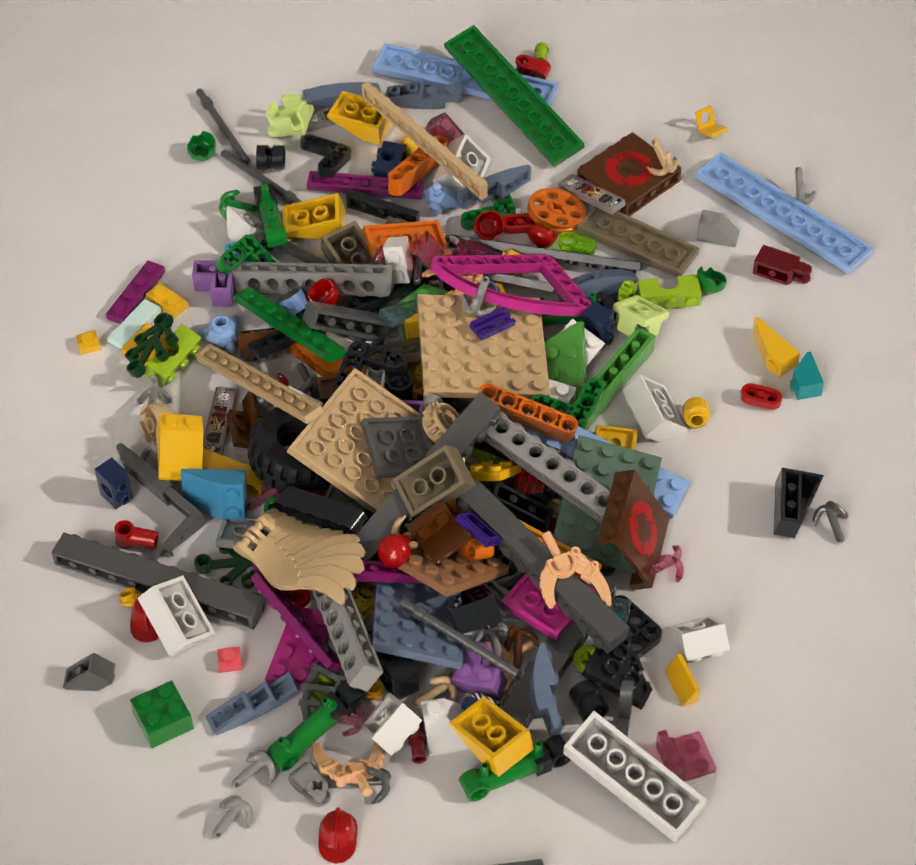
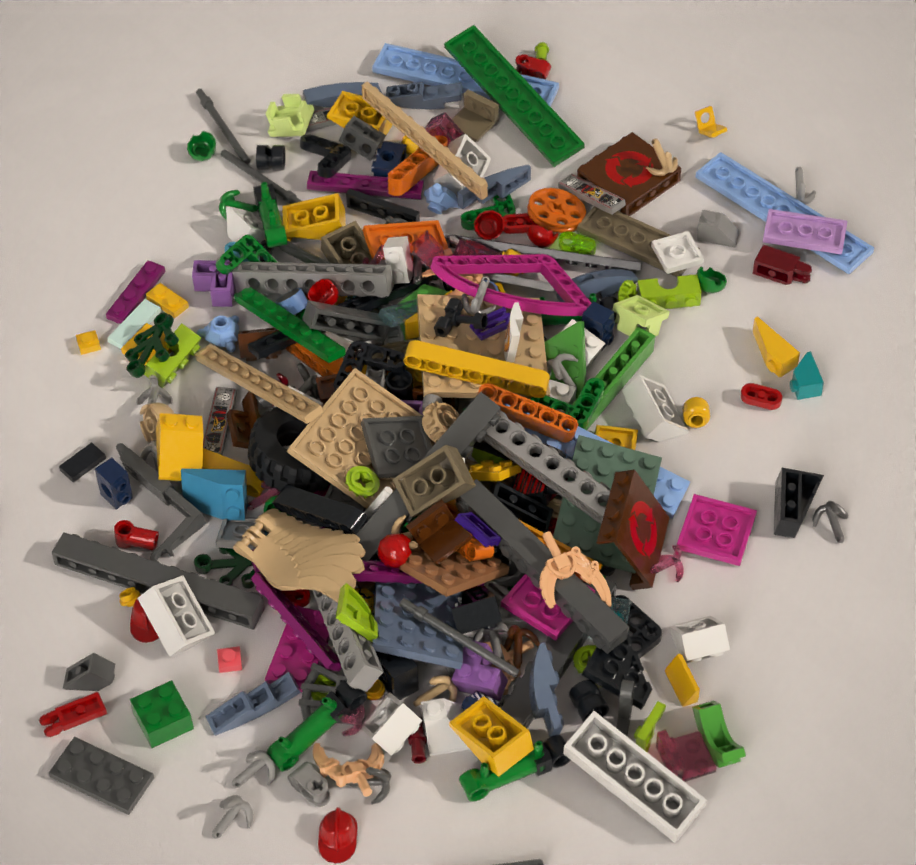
none -> red hinge [39,692,107,737]
none -> dark grey plate [49,736,154,815]
none -> black tile [59,442,106,483]
none -> lime plate [336,583,378,642]
none -> dark grey brick [339,116,386,161]
none -> lime gear [345,466,380,499]
none -> white bar [358,486,393,532]
none -> yellow beam [403,340,550,398]
none -> black bar [434,298,488,337]
none -> dark tan bracket [447,90,499,142]
none -> white slope [504,302,523,362]
none -> light grey piece [547,353,578,391]
none -> lime plate [634,701,666,753]
none -> white plate [651,231,704,274]
none -> dark pink plate [676,494,757,566]
none -> bright green arch [692,700,746,768]
none -> lavender plate [763,209,848,255]

